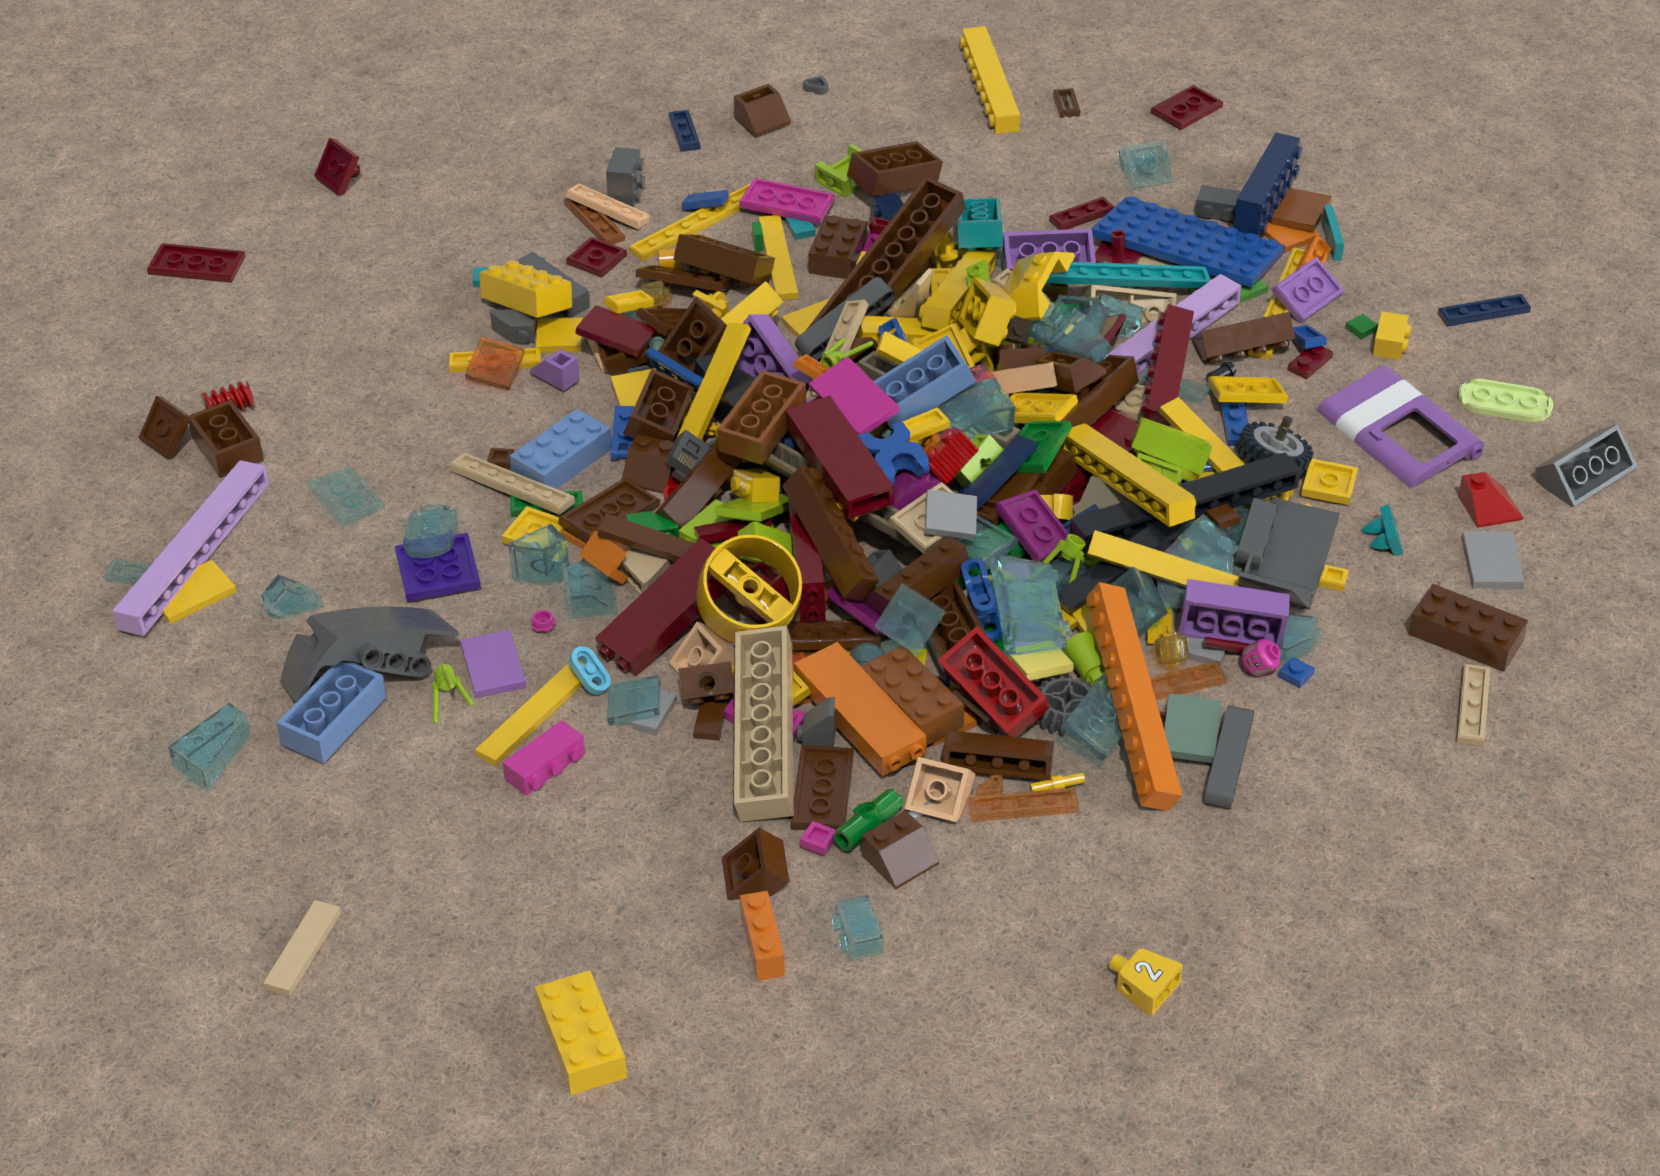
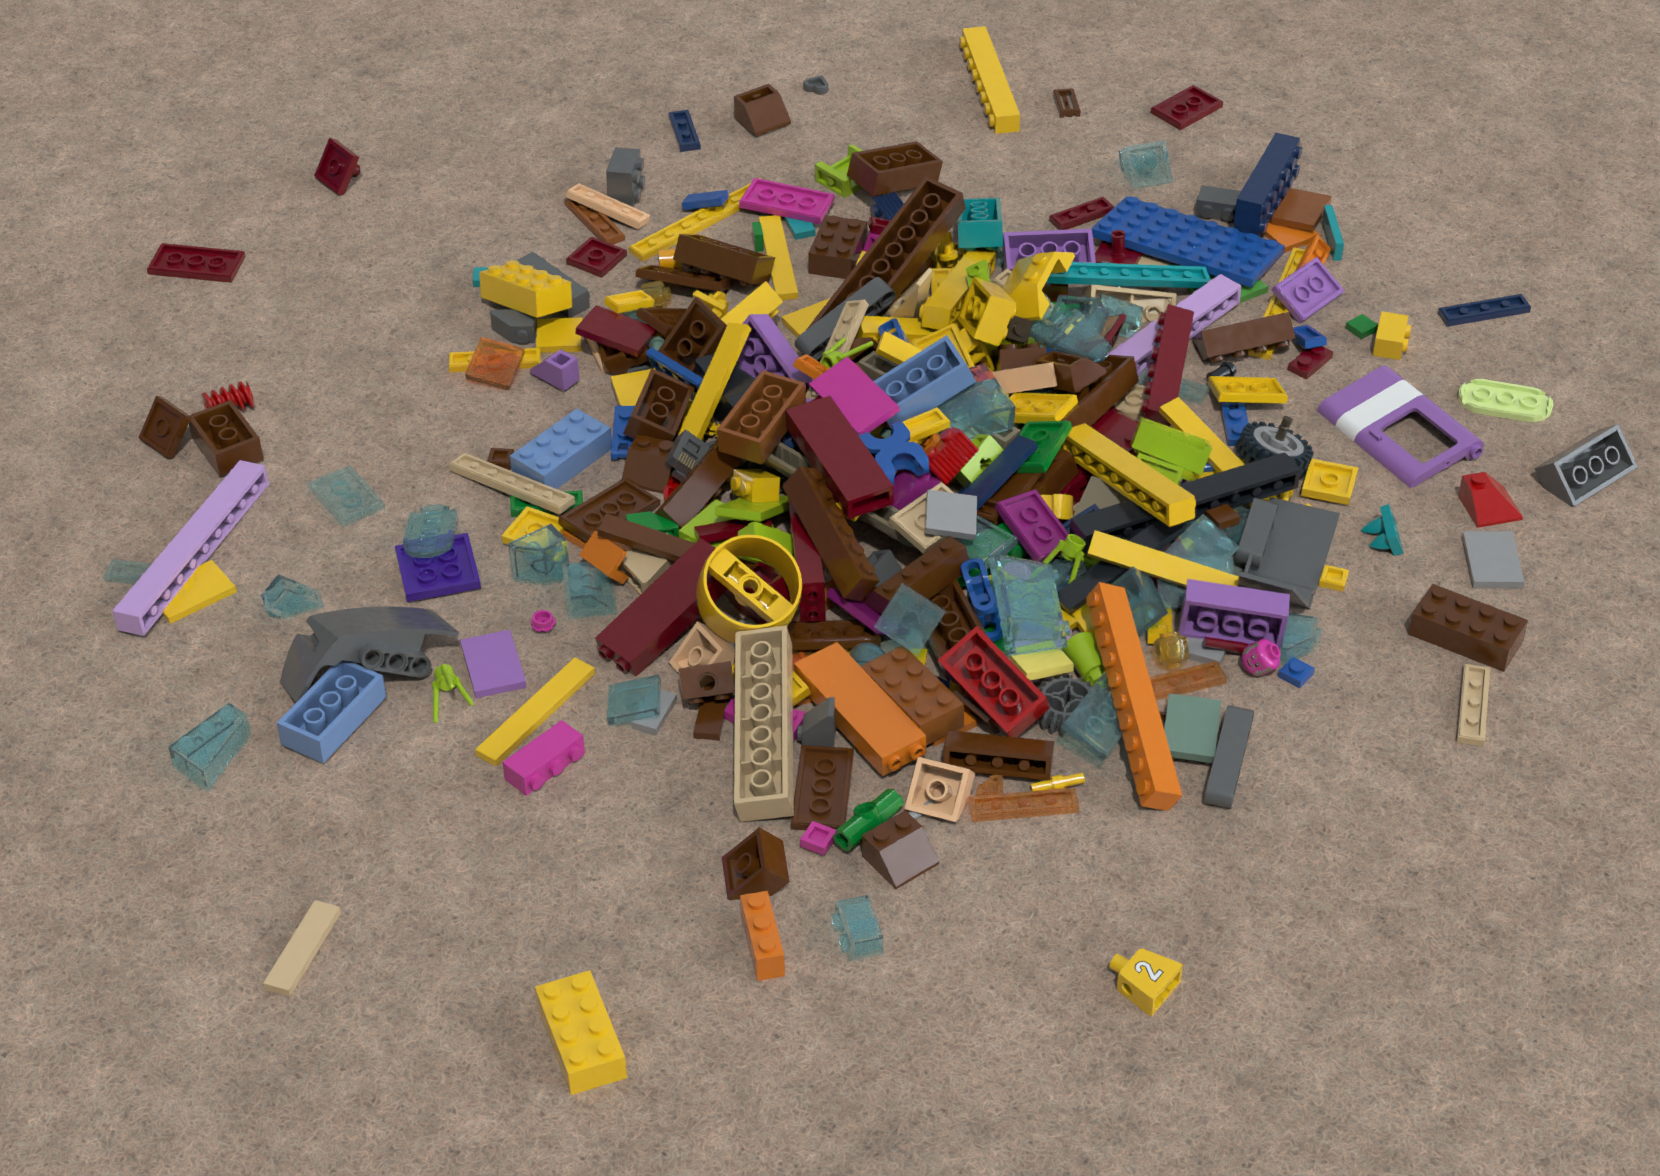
medium azure plate [568,646,611,695] -> none

